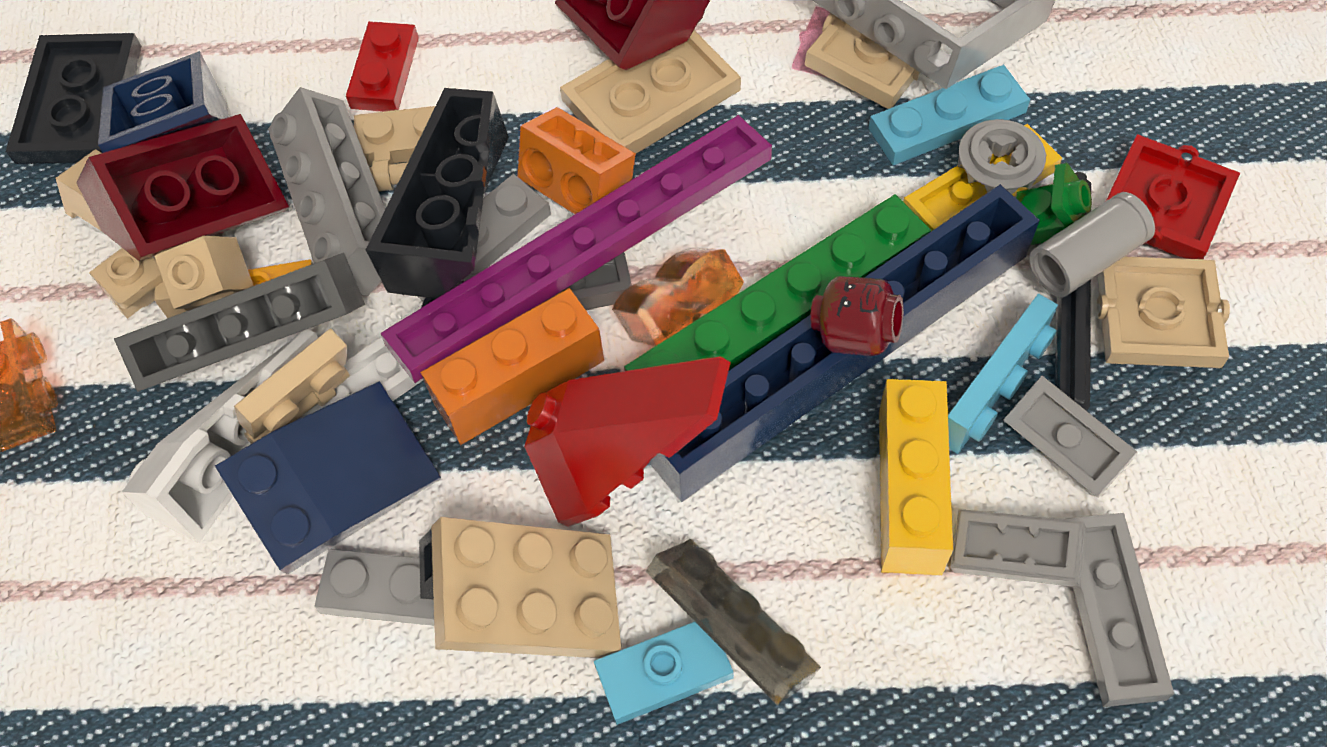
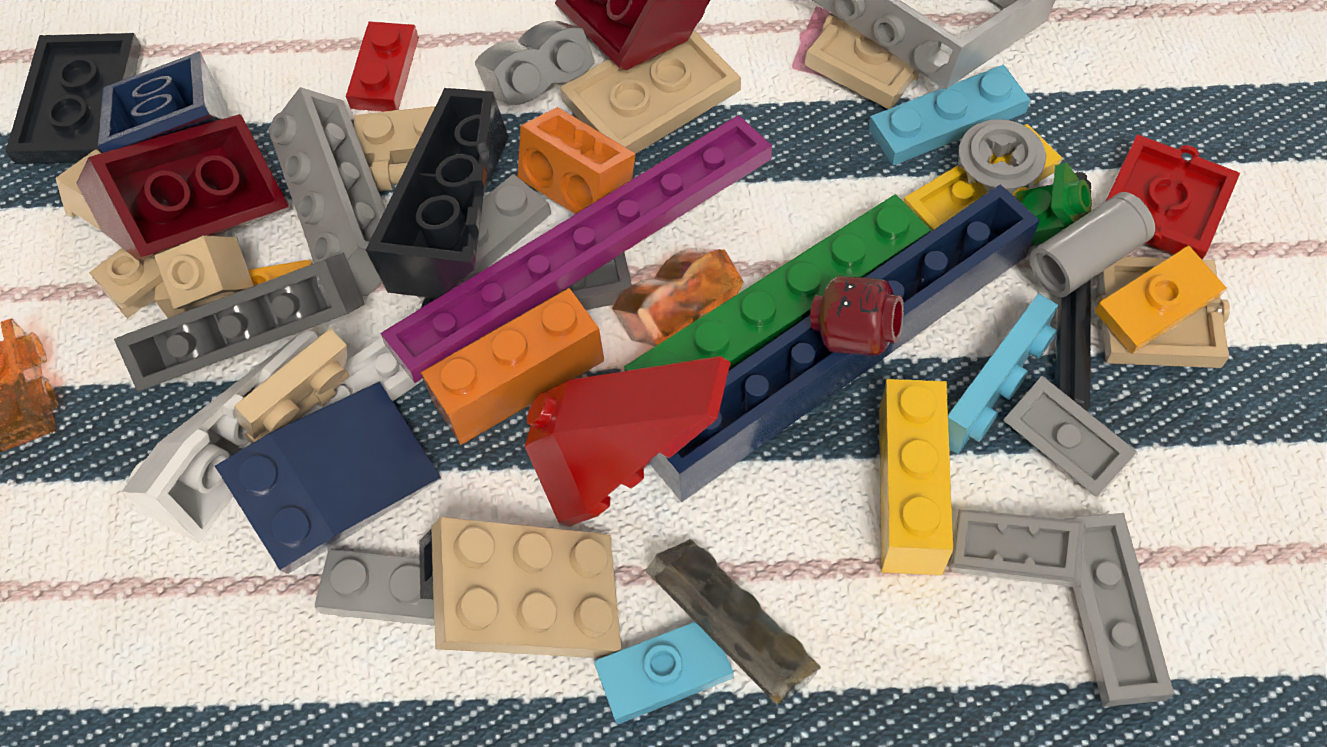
none -> brick [474,20,595,105]
none -> light orange plate [1094,245,1227,354]

